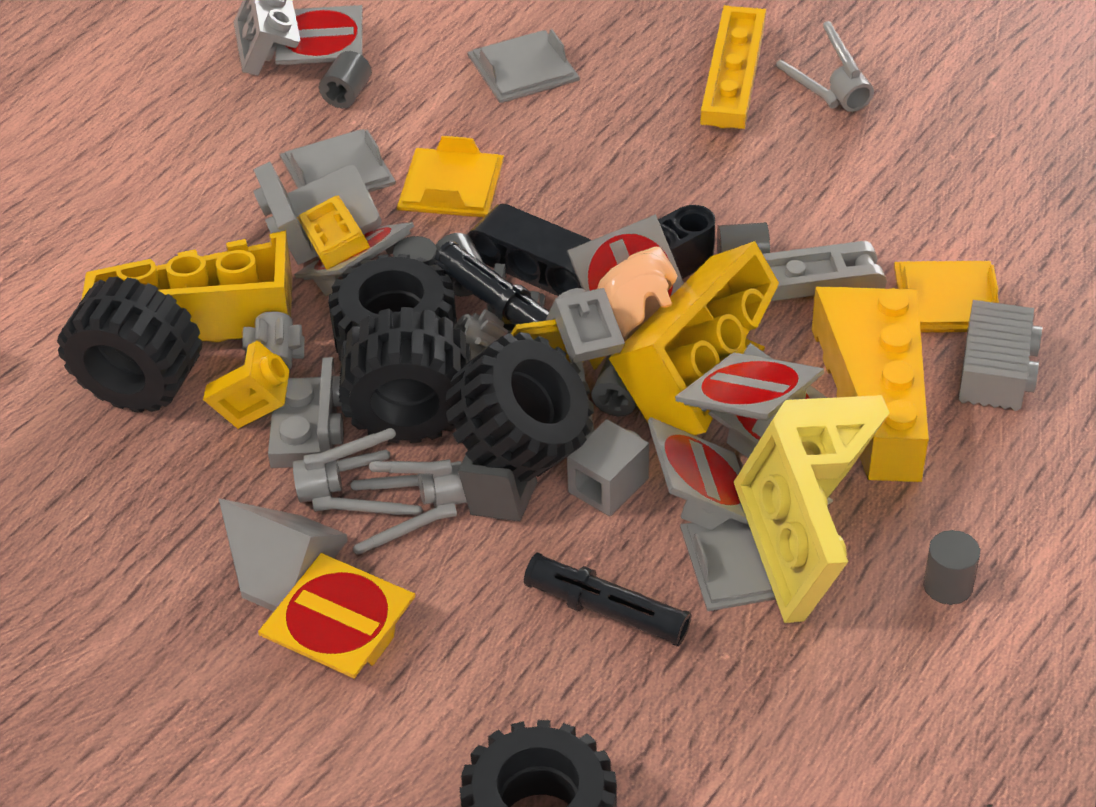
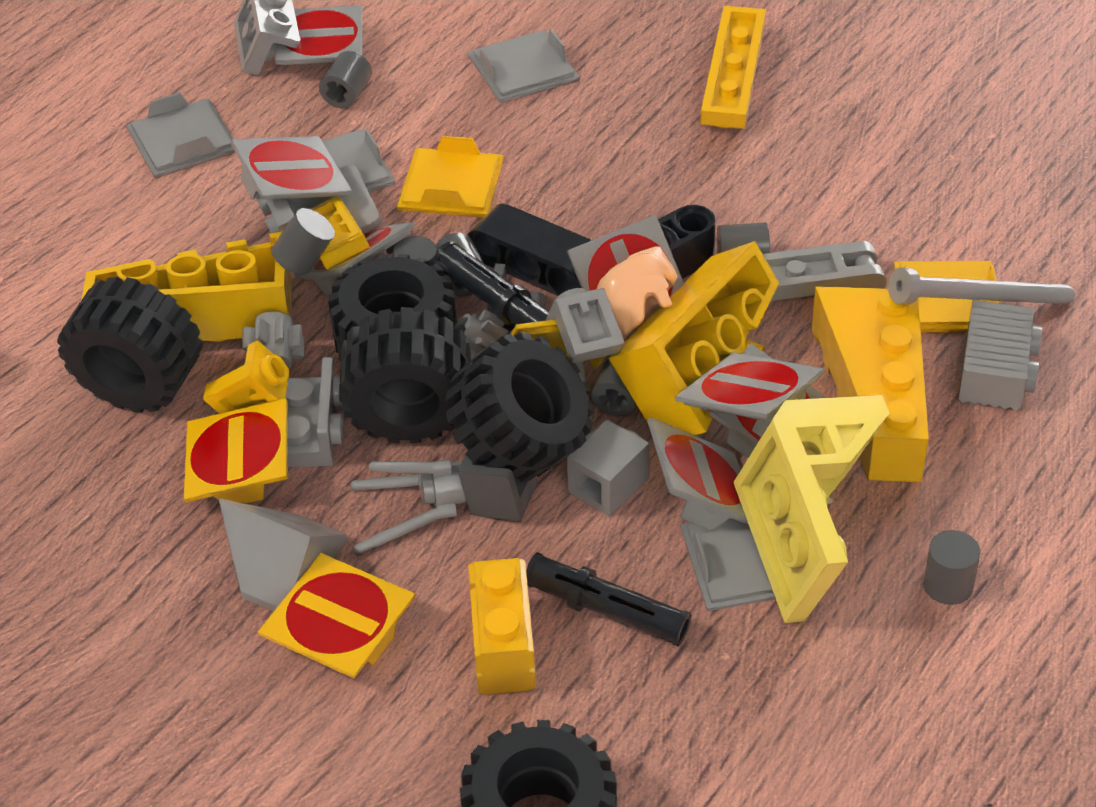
light grey plant [293,428,423,516] -> none
light grey plant [776,21,874,112] -> none
none -> light grey piece [126,92,235,178]
none -> piece [184,398,288,504]
none -> piece [231,136,352,200]
none -> dark grey piece [271,208,335,275]
none -> yellow brick [468,558,536,695]
none -> light grey bar [888,268,1075,304]

